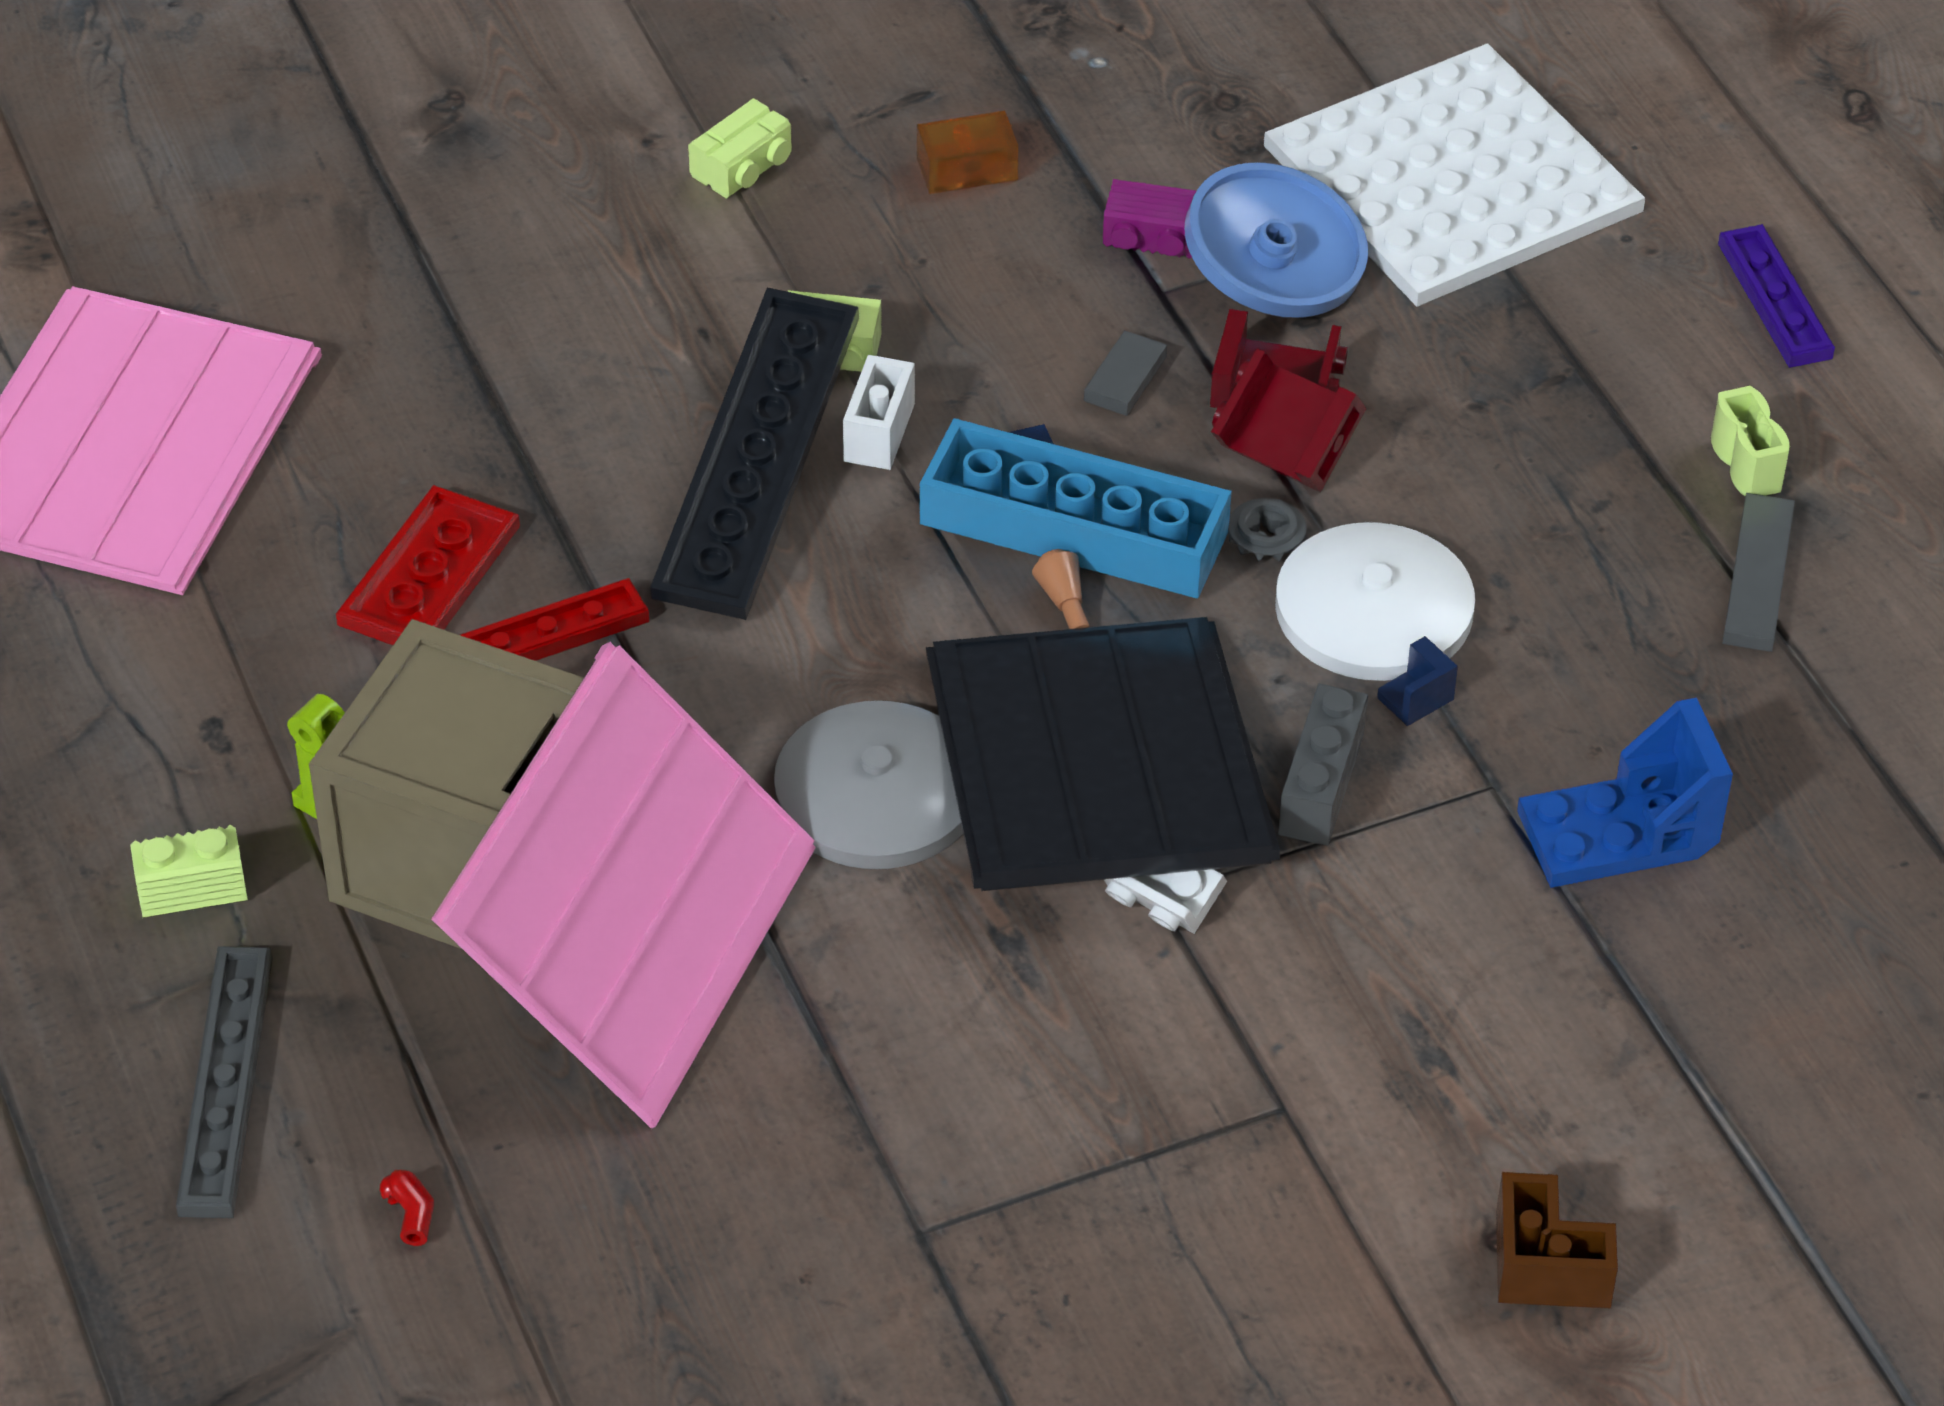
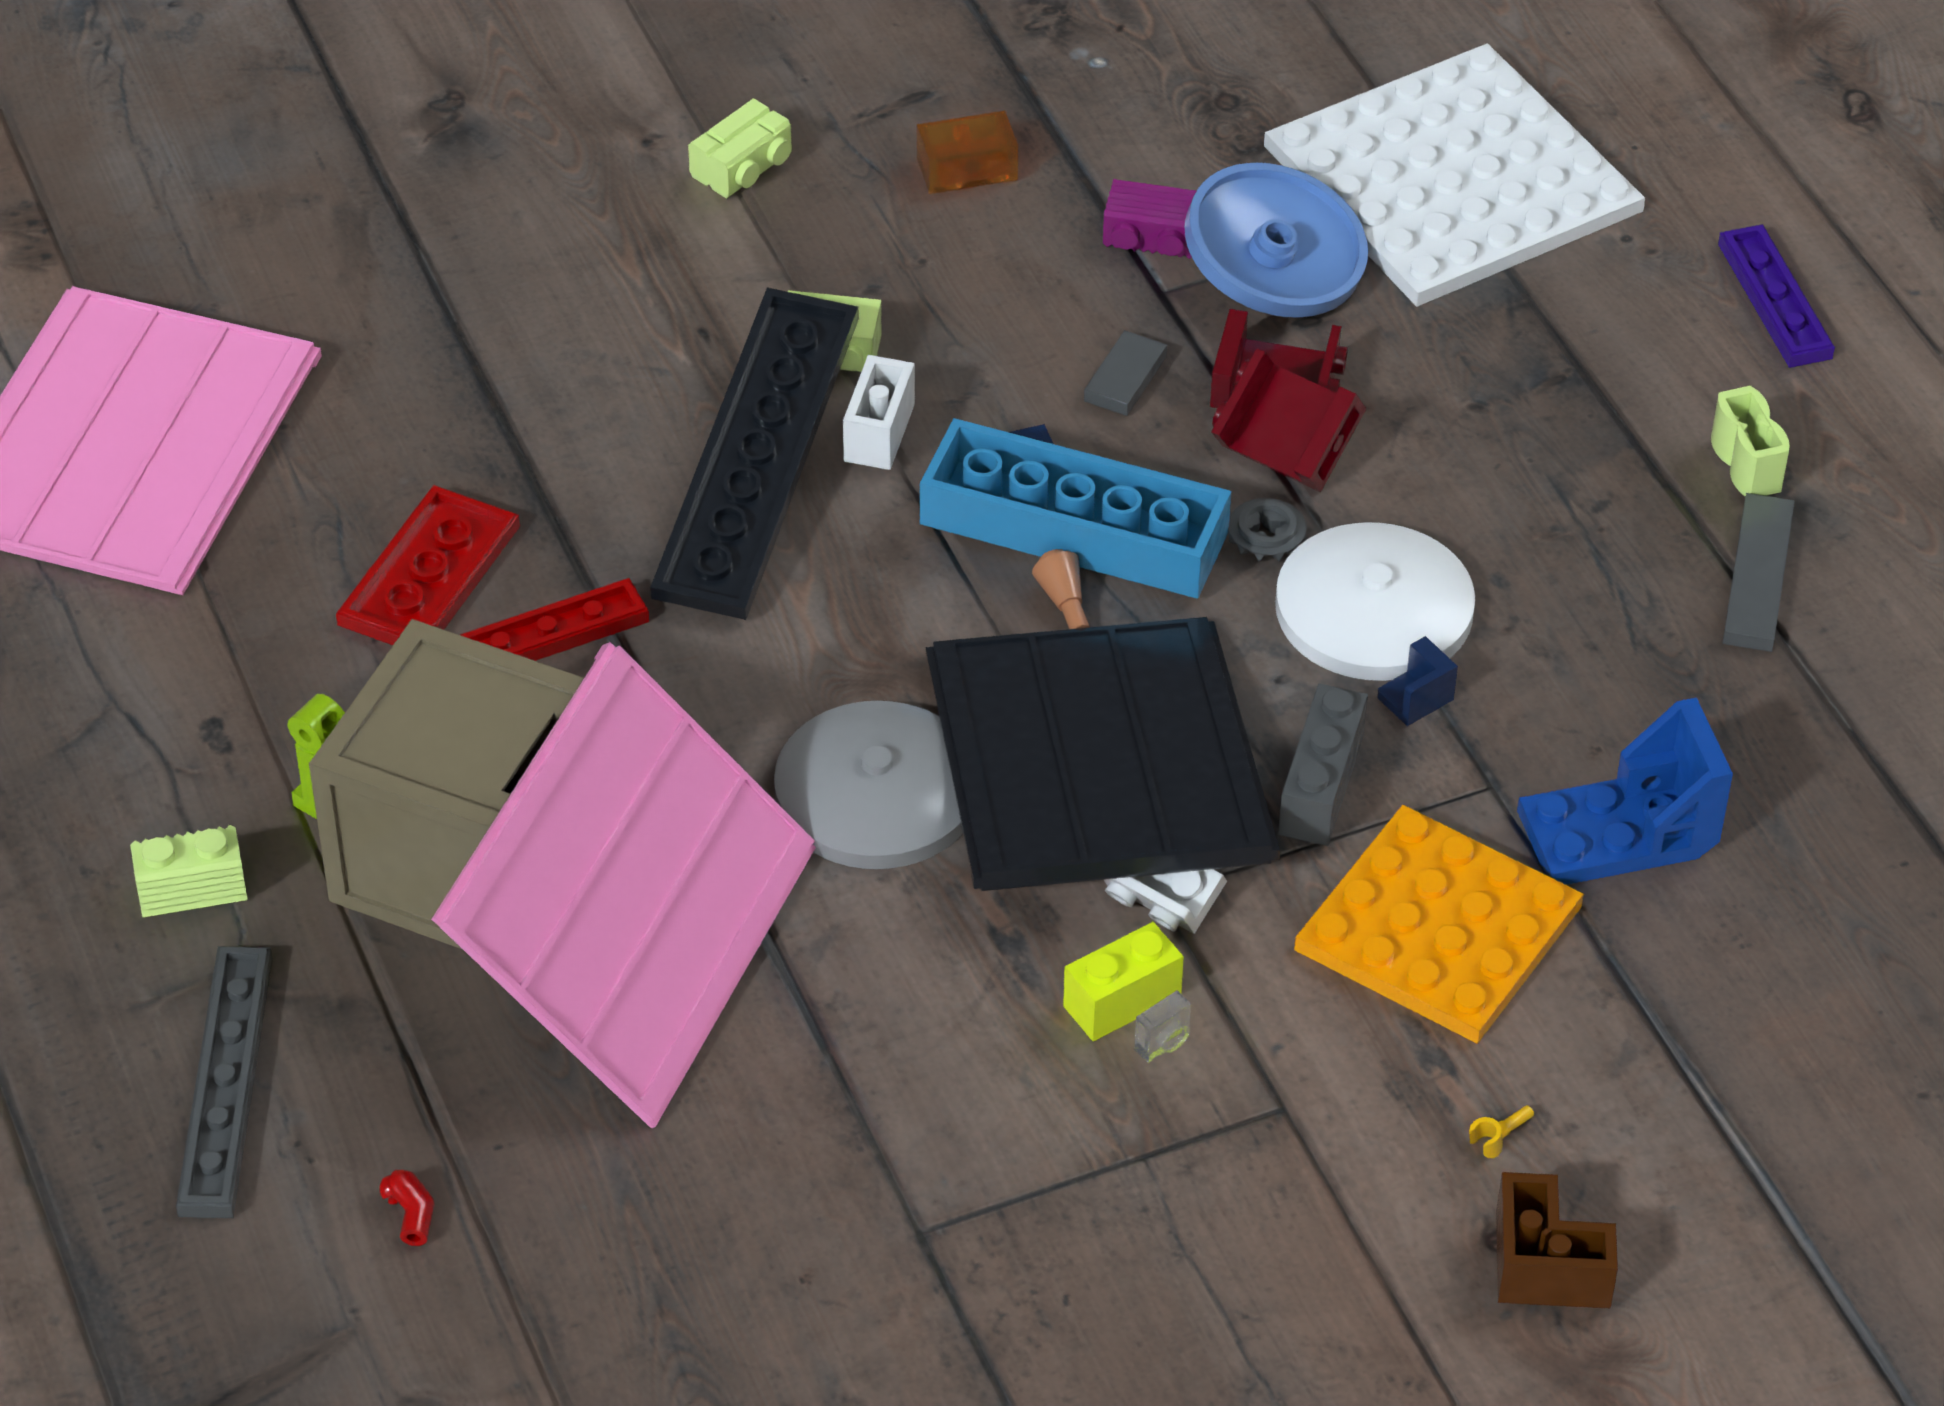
none -> neon yellow brick [1063,921,1184,1042]
none -> clear plate [1134,990,1191,1063]
none -> light orange plate [1294,804,1584,1044]
none -> yellow hand [1469,1105,1534,1158]

